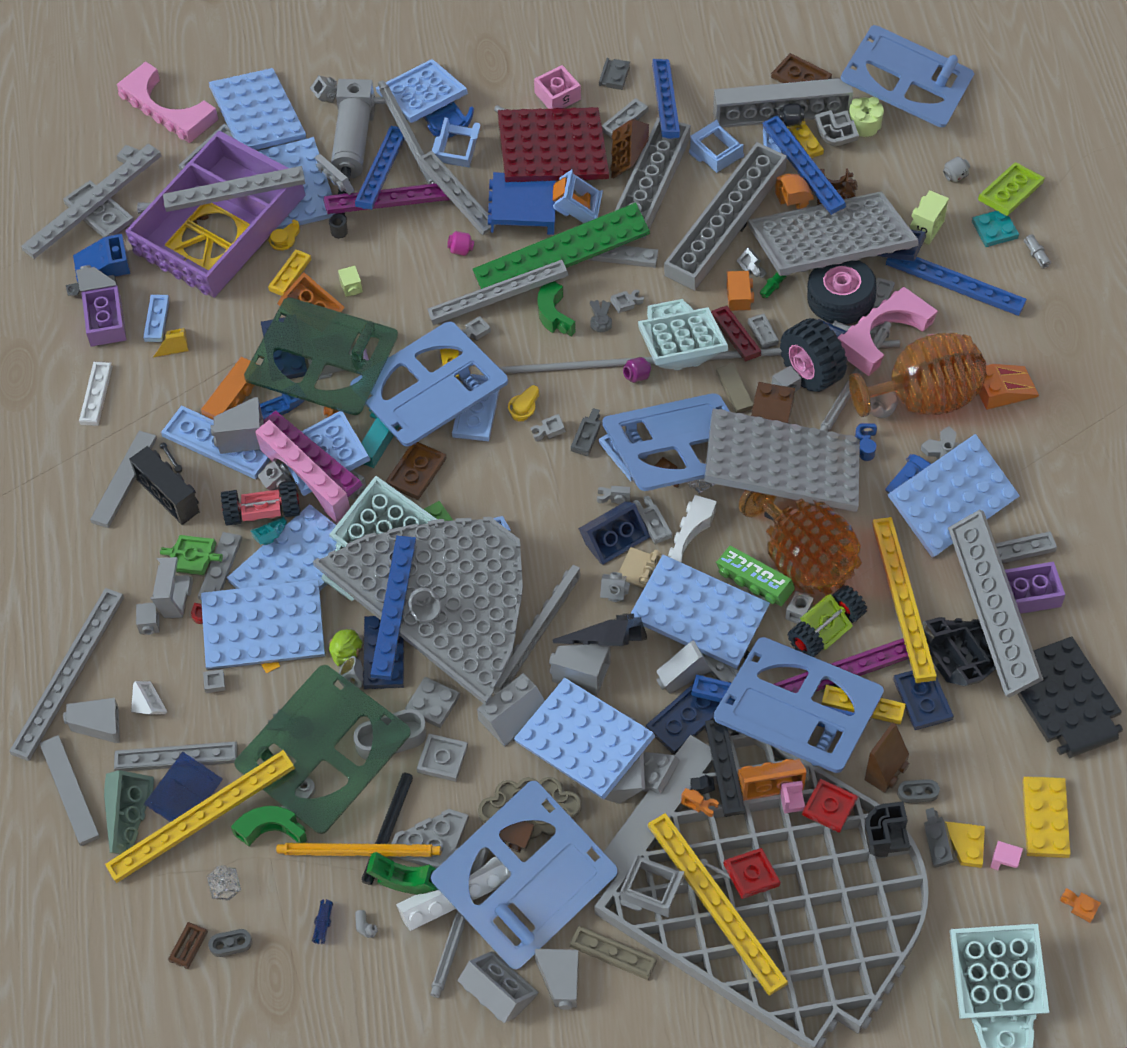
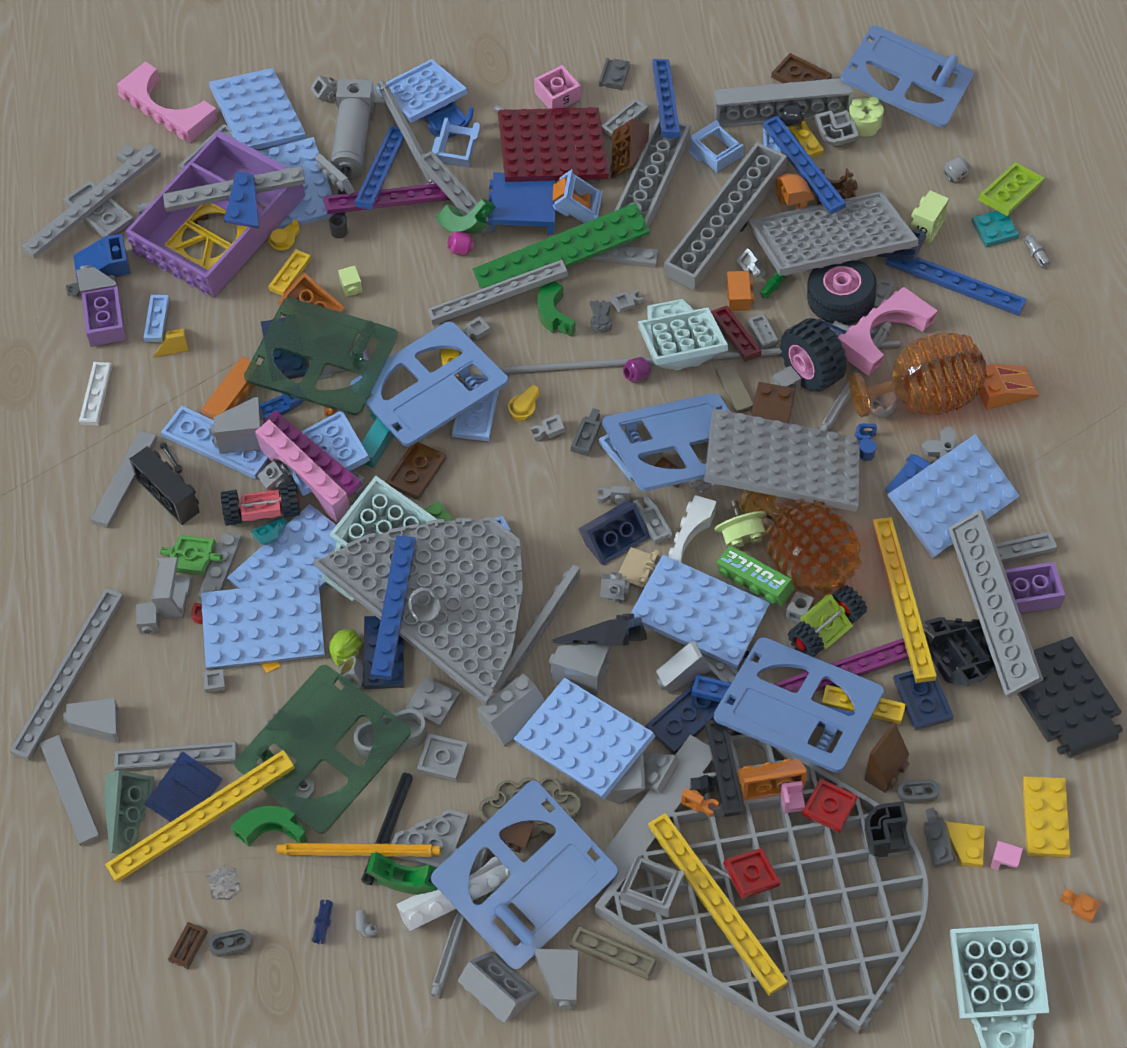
white slope [131,681,167,714] -> none
none -> blue wing [224,171,260,229]
none -> green arch [436,199,496,235]
none -> yellowish green piece [715,500,767,549]

